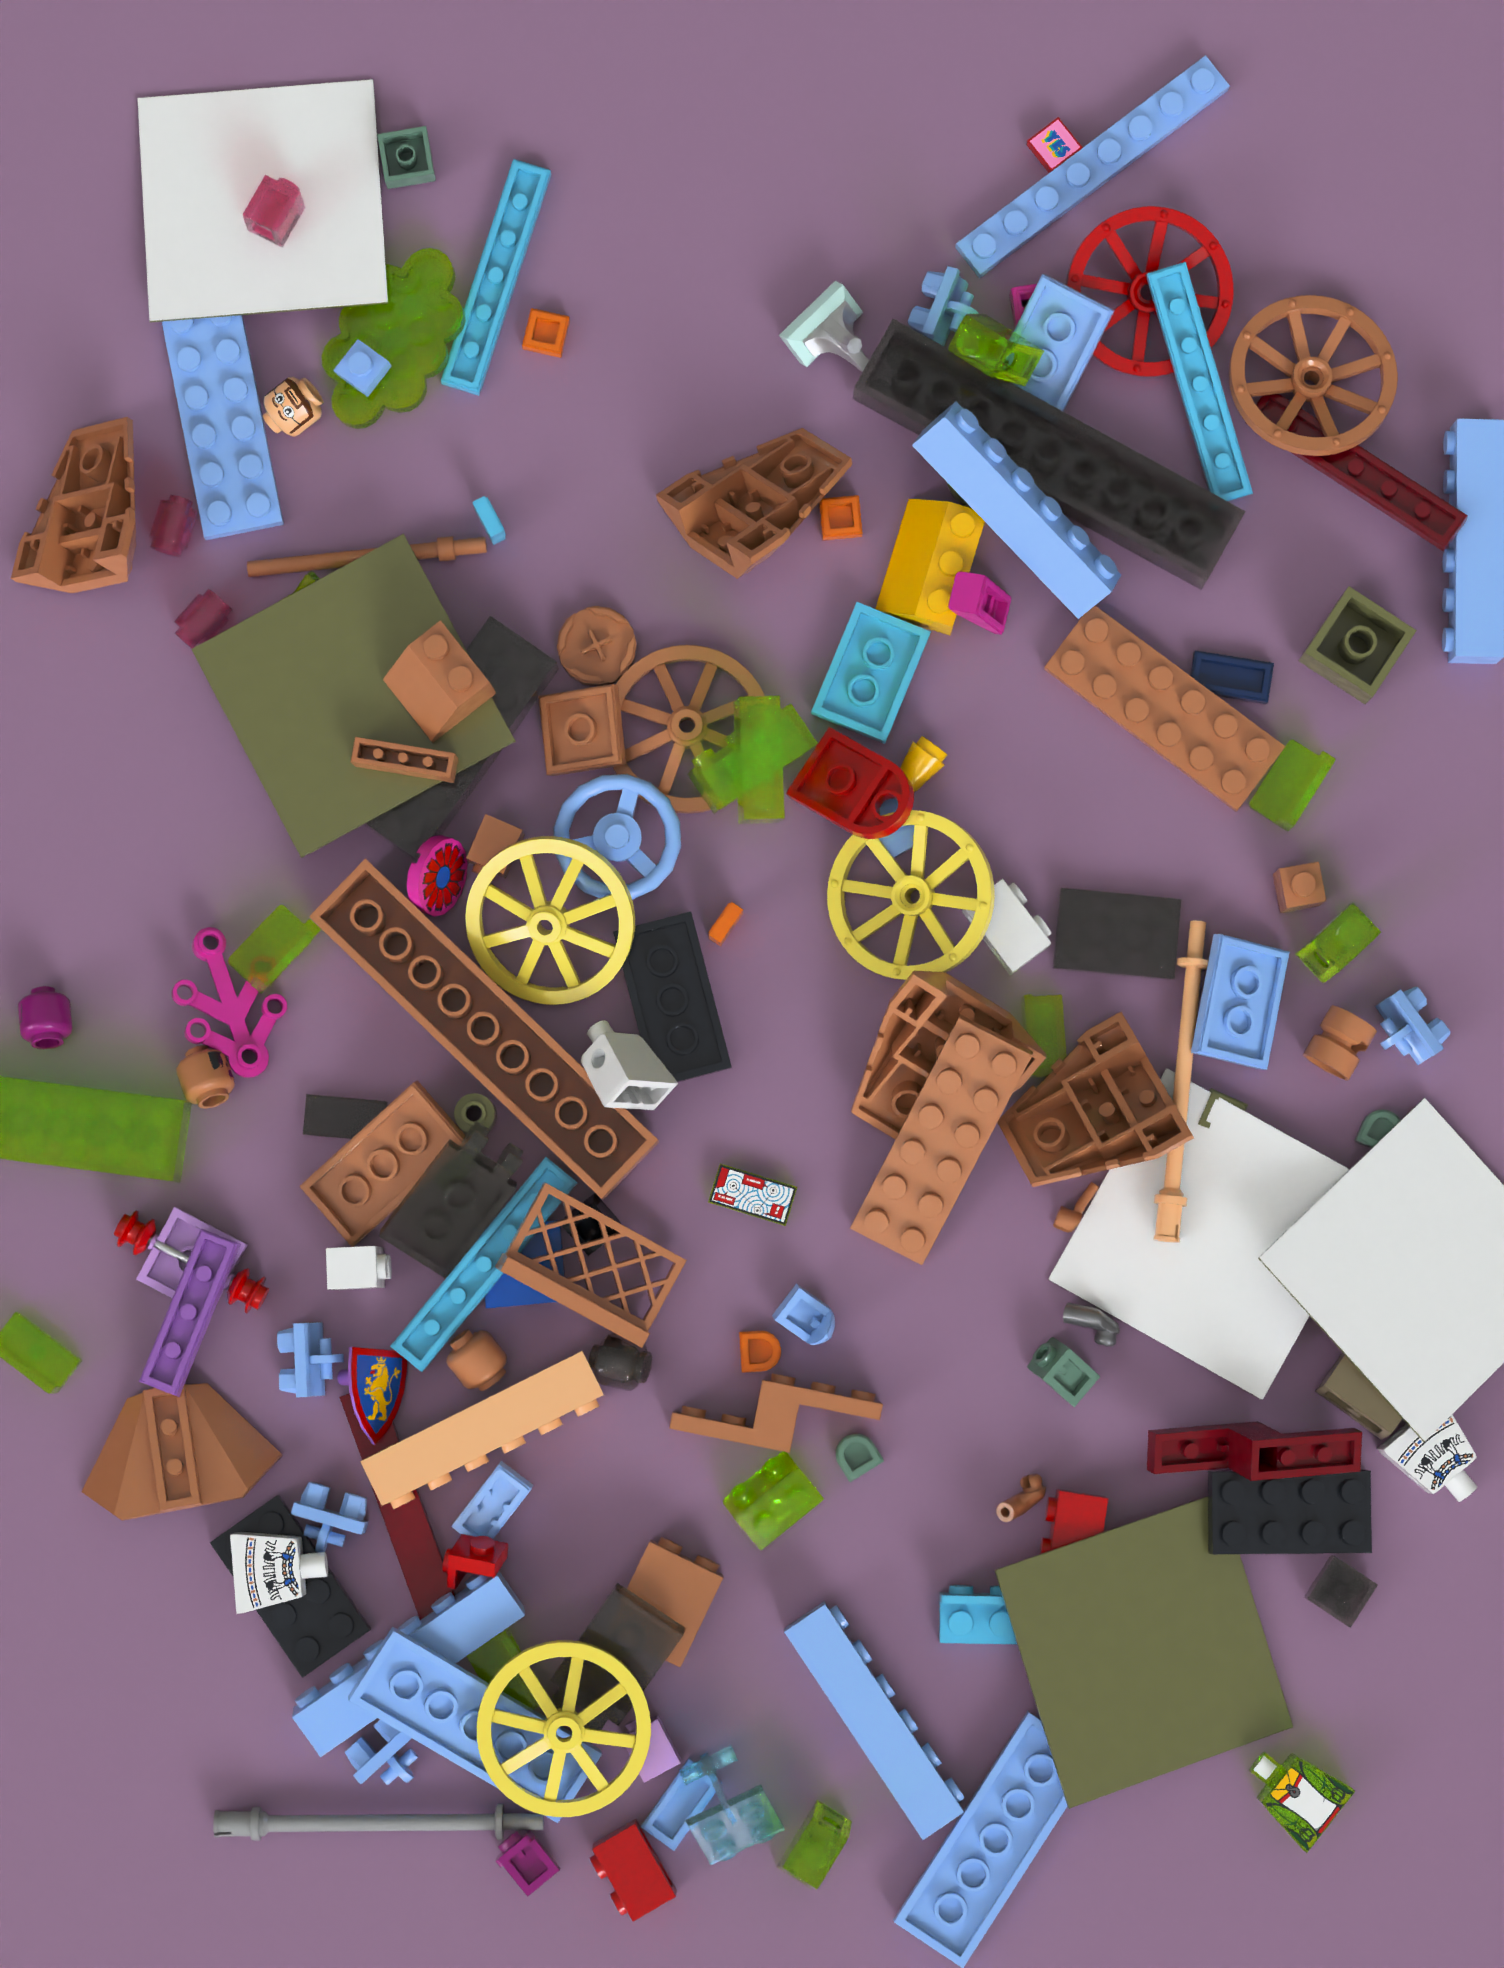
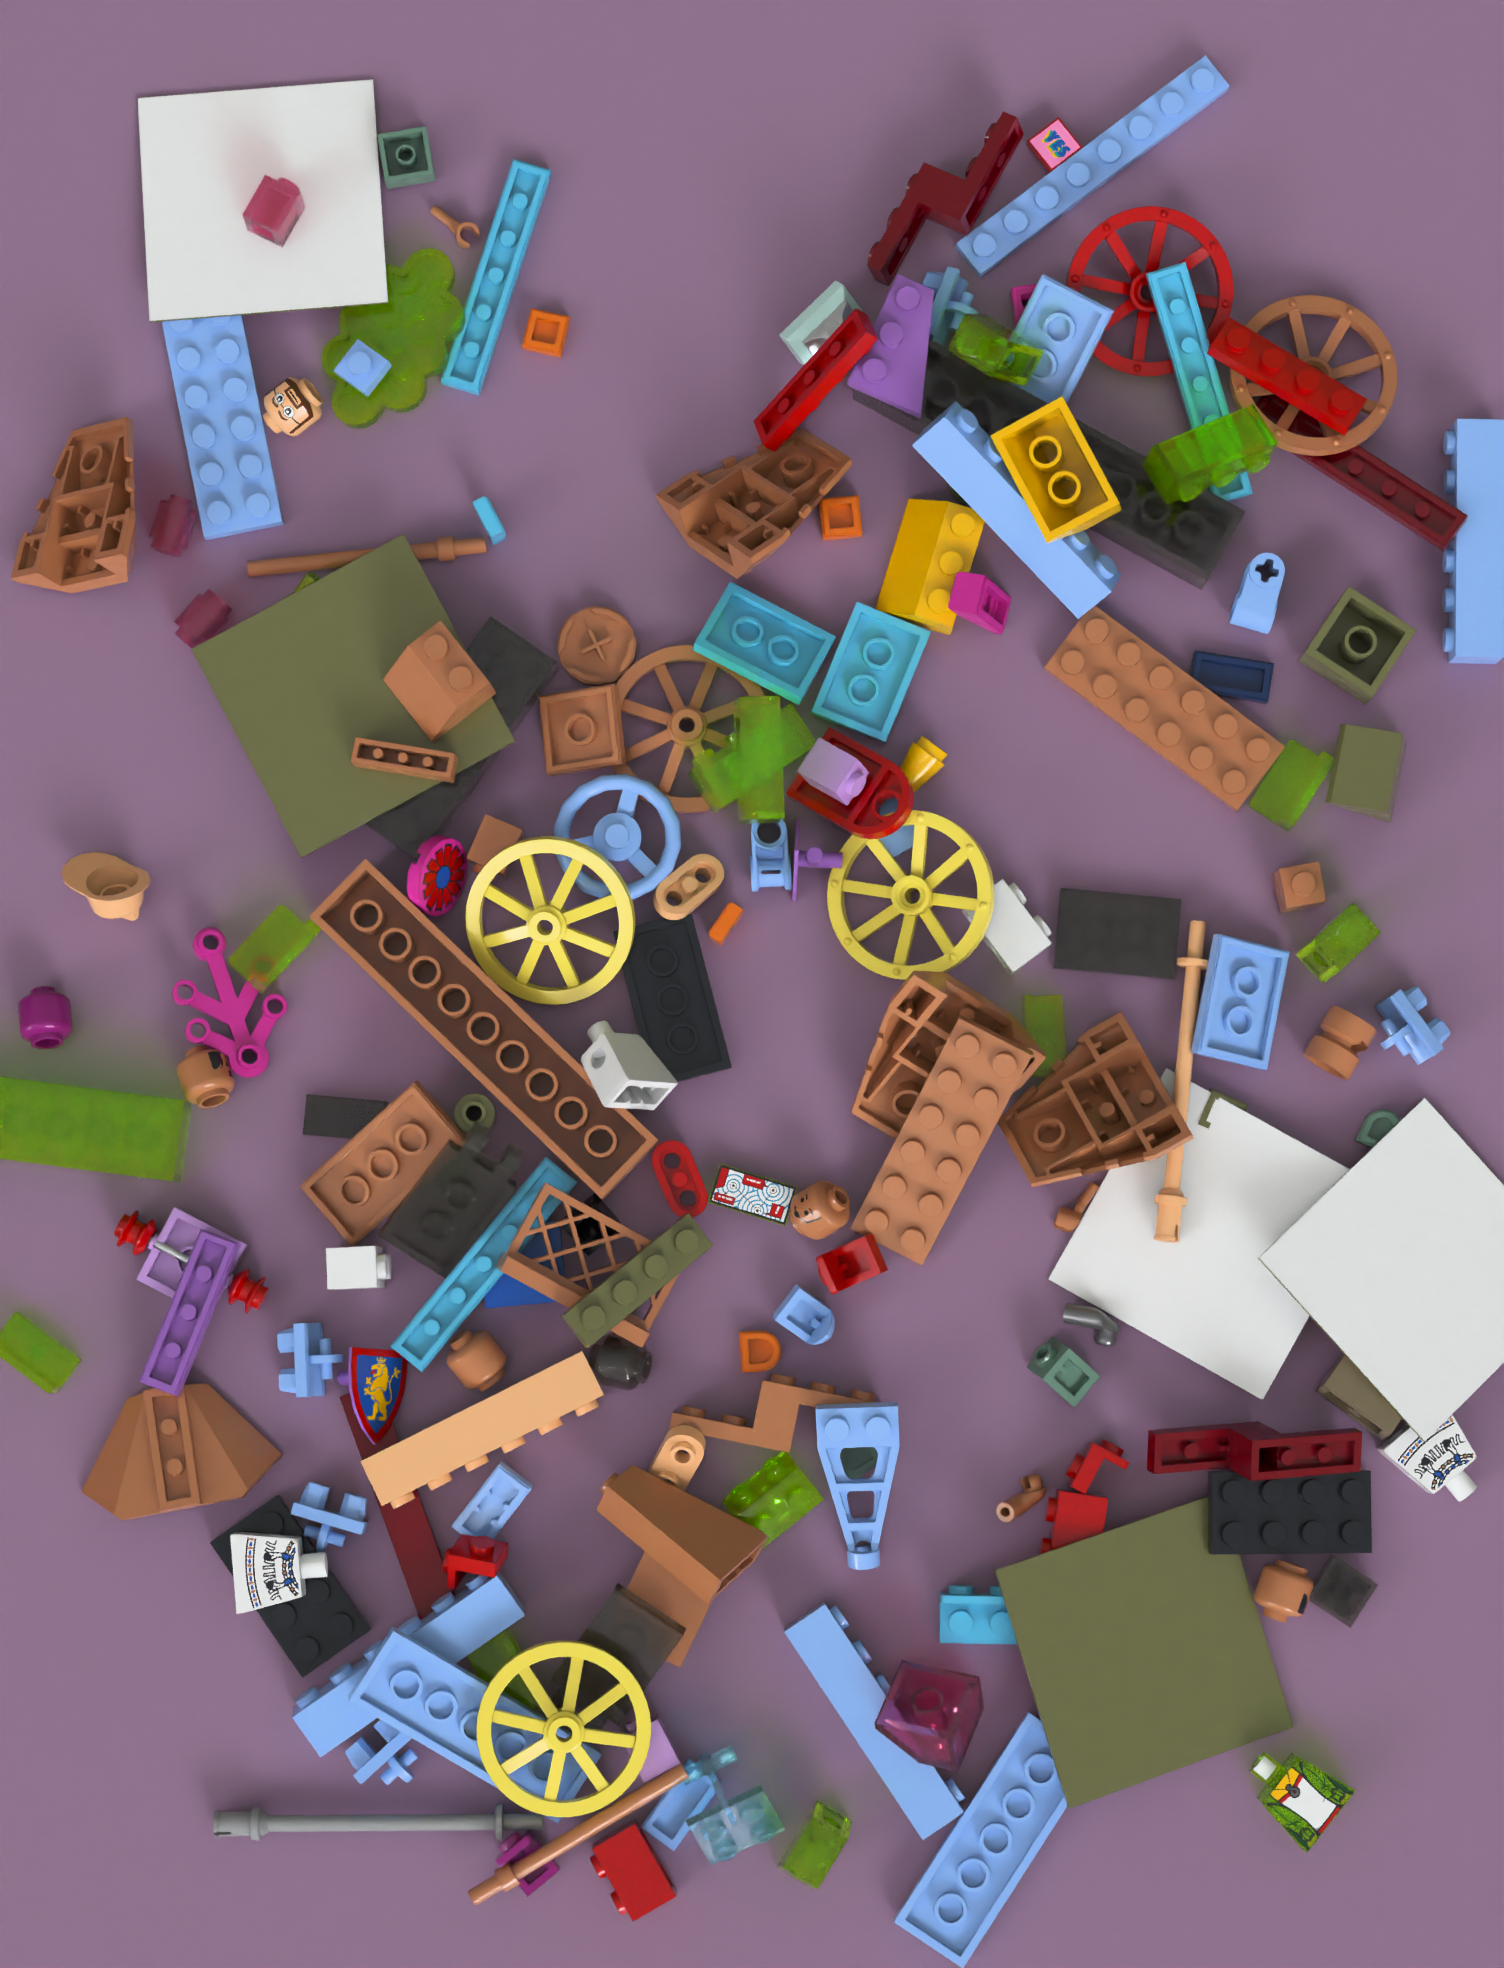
none -> light nougat piece [61,852,151,921]
none -> nougat hand [430,205,480,249]
none -> nougat bar [468,1763,690,1905]
none -> olive plate [561,1213,713,1348]
none -> nougat slope [597,1465,768,1604]
none -> light nougat plate [648,1425,706,1491]
none -> red plate [652,1140,708,1218]
none -> light nougat plate [653,854,724,920]
none -> medium azure plate [692,582,836,705]
none -> light blue piece [750,813,792,892]
none -> red plate [753,308,878,452]
none -> nougat head [789,1180,850,1240]
none -> medium lavender shield [792,819,843,902]
none -> lavender brick [797,737,869,806]
none -> red bracket [816,1233,888,1294]
none -> light blue plate [816,1402,900,1570]
none -> medium lavender wing [847,274,934,418]
none -> dark red bracket [867,111,1024,286]
none -> clear pink slope [874,1660,984,1772]
none -> yellow slope [990,396,1121,544]
none -> red bracket [1065,1439,1130,1494]
none -> clear neon green brick [1143,404,1278,505]
none -> red plate [1207,317,1367,436]
none -> light blue piece [1229,553,1285,634]
none -> nougat head [1254,1559,1314,1623]
none -> olive slope [1325,724,1406,822]

